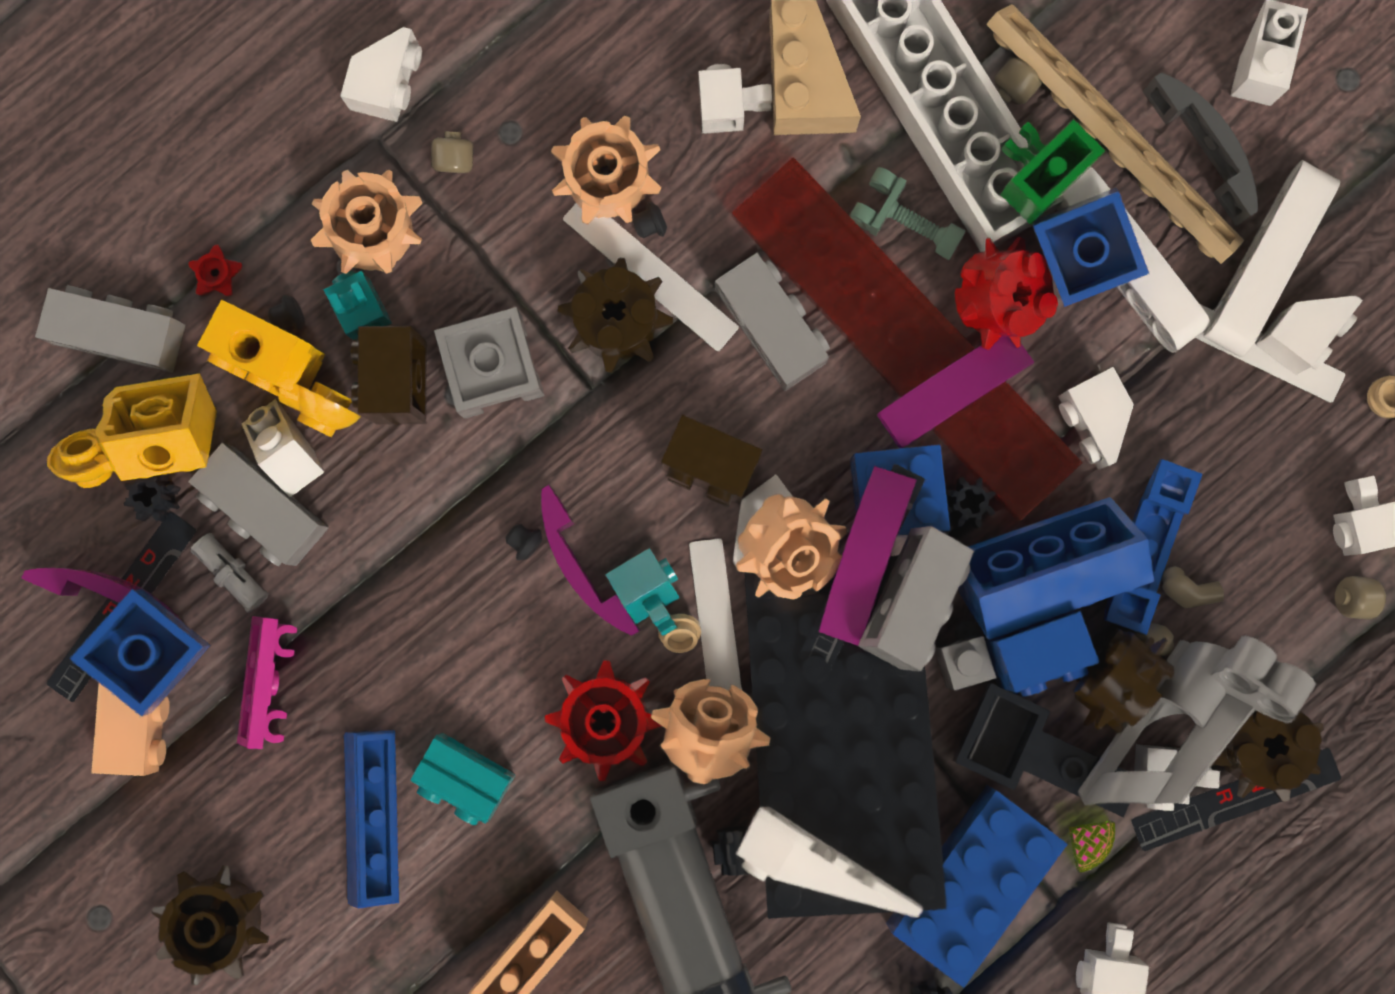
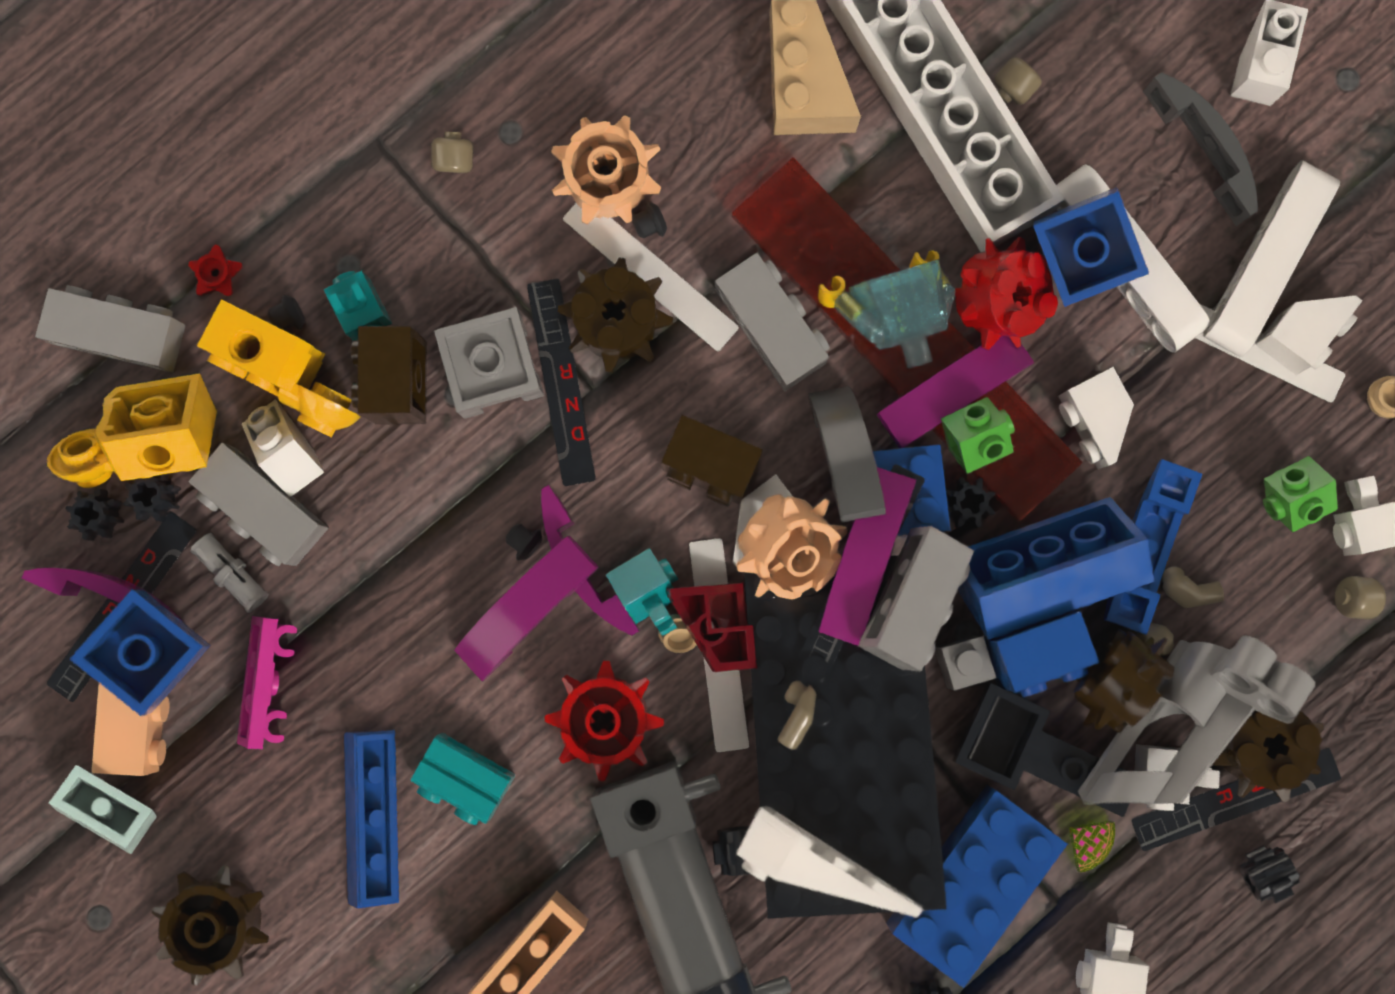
light nougat brick [311,170,422,274] -> none
white slope [340,27,422,122] -> none
light nougat brick [651,679,770,784] -> none
white brick [699,64,772,133] -> none
sand green bar [848,167,966,260] -> none
tan plate [986,4,1244,264] -> none
green brick [1000,120,1105,225] -> none
none -> light aqua brick [49,765,157,854]
none -> black gear [65,488,124,541]
none -> magenta slope [454,535,599,682]
none -> black sticker [527,279,596,486]
none -> dark red slope [667,583,757,672]
none -> dark tan arm [778,681,816,750]
none -> dark grey slope [808,386,886,522]
none -> clear light blue torso [818,251,956,368]
none -> bright green brick [941,397,1015,474]
none -> black gear [1239,845,1300,904]
none -> bright green brick [1263,456,1338,533]

